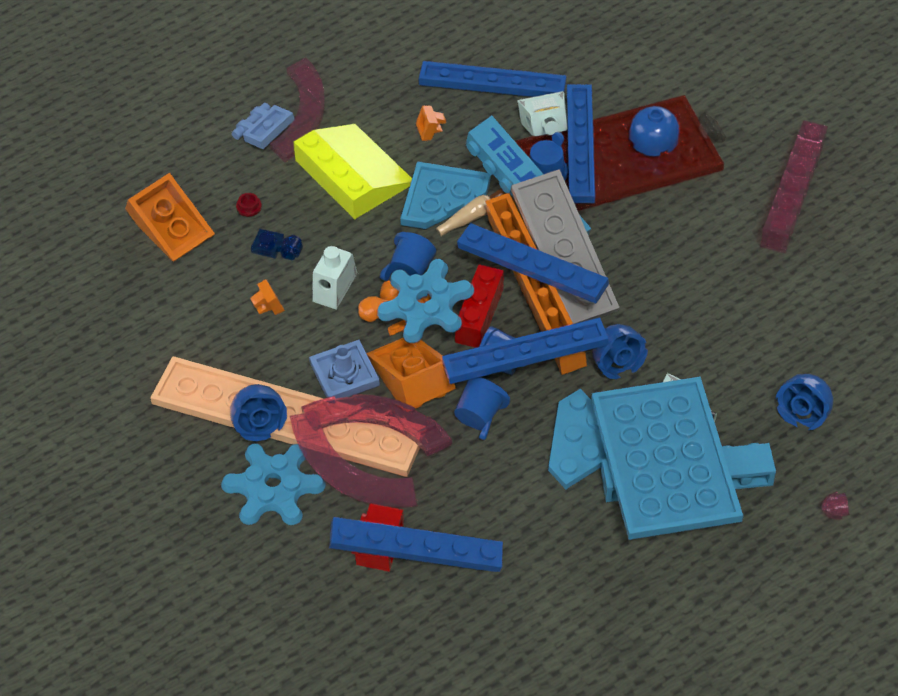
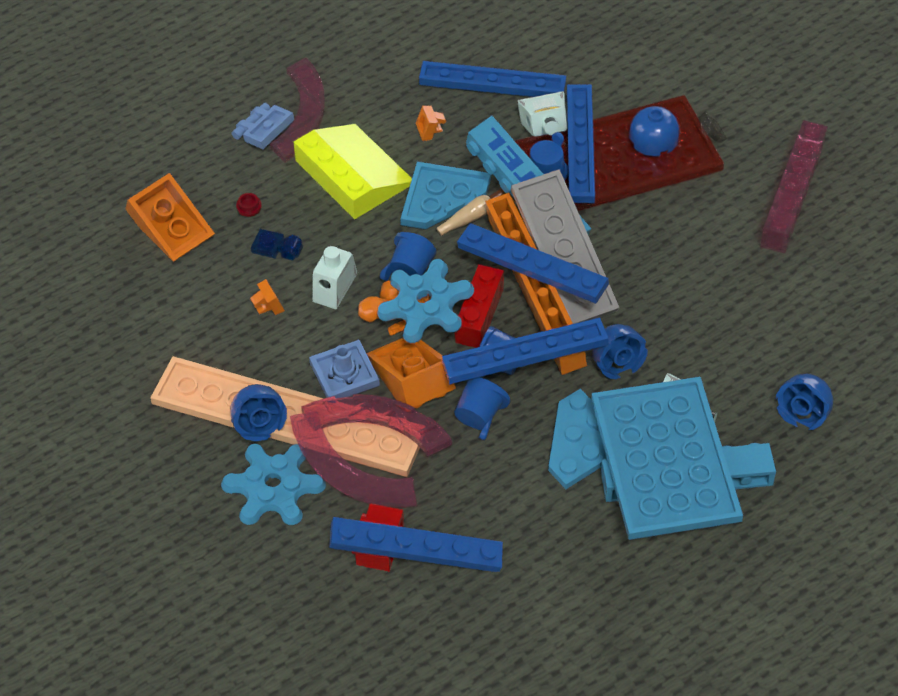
clear pink plate [822,491,850,520] -> none

